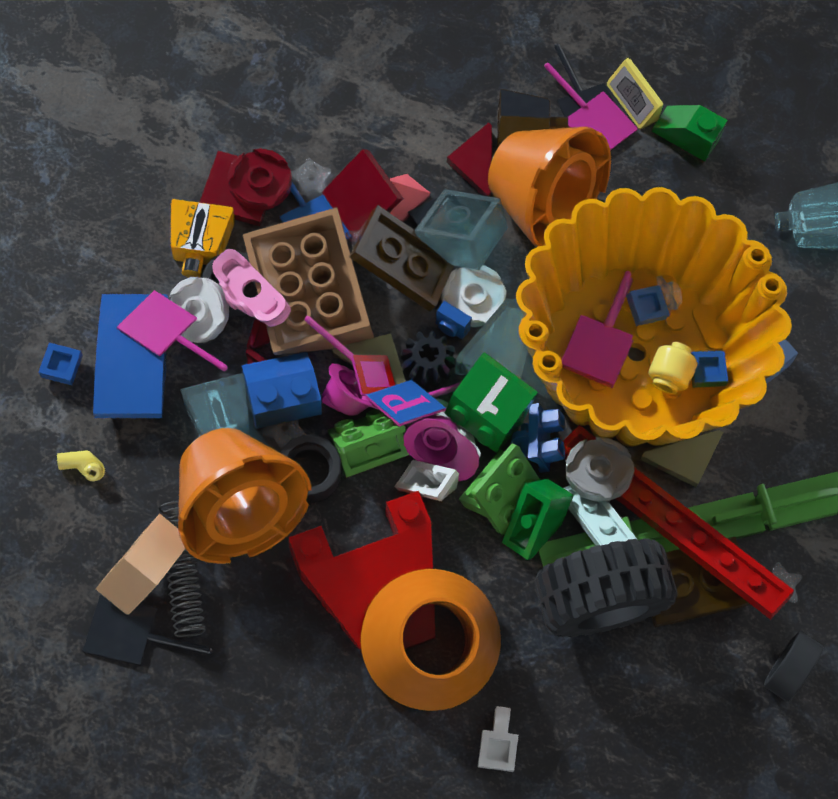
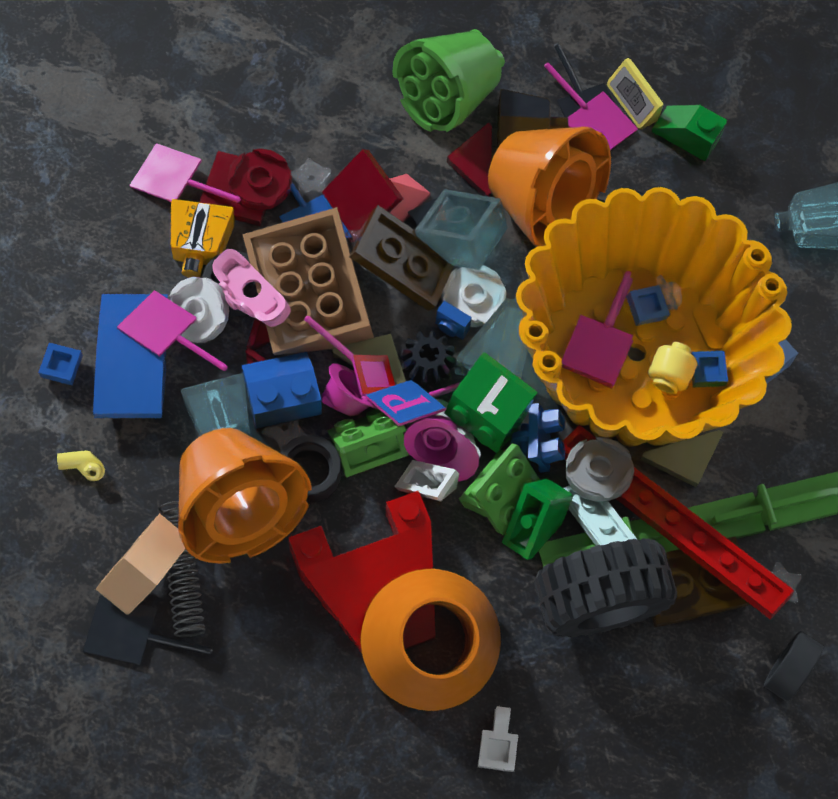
none -> piece [129,143,241,203]
none -> bright green cone [393,29,505,132]

